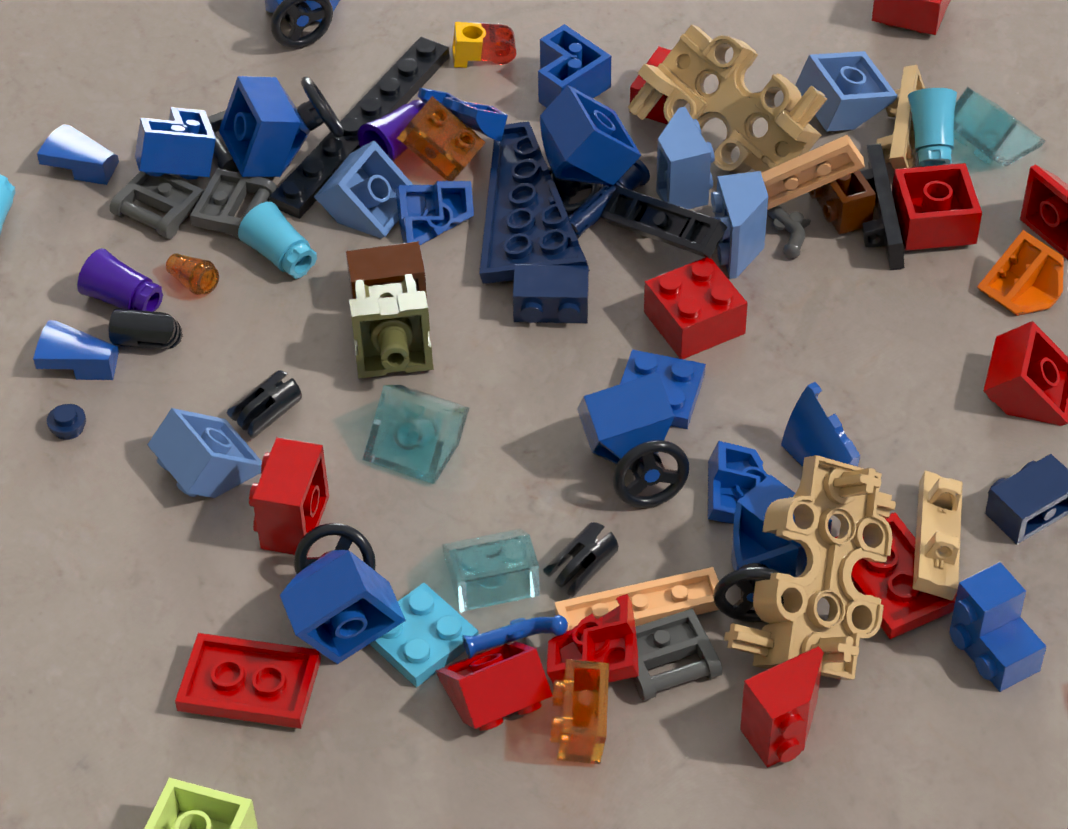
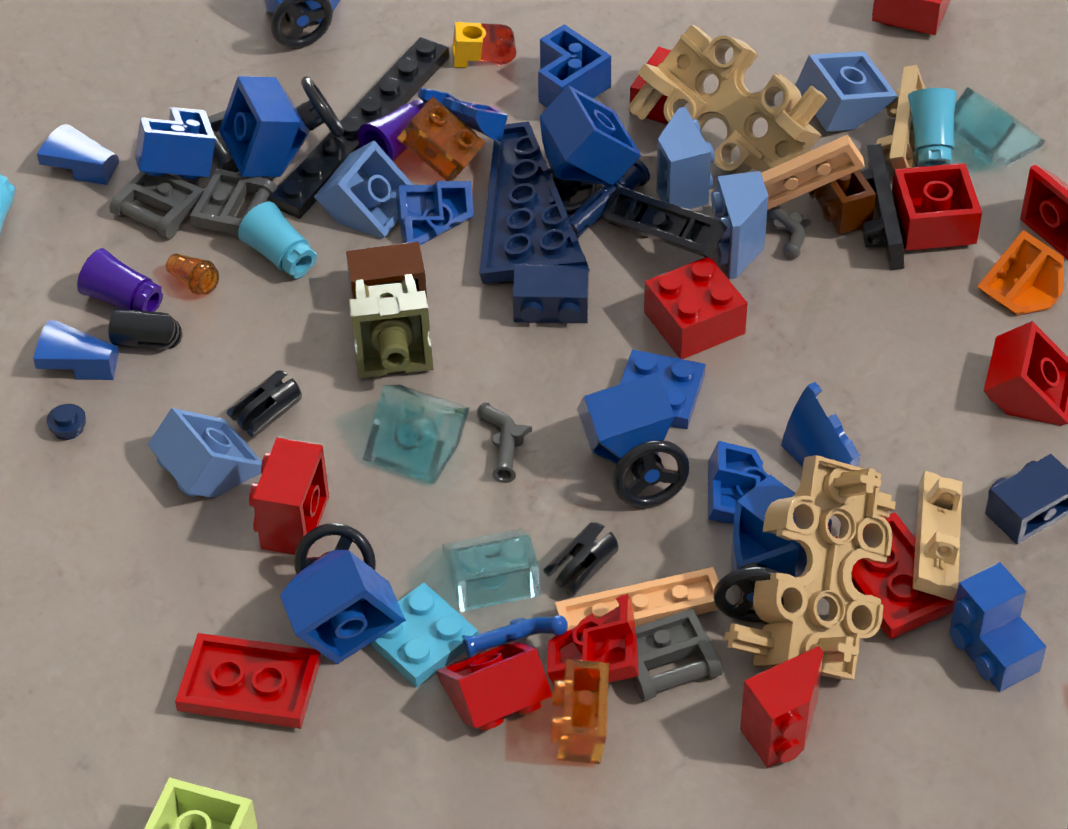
none -> dark grey piece [477,402,532,483]

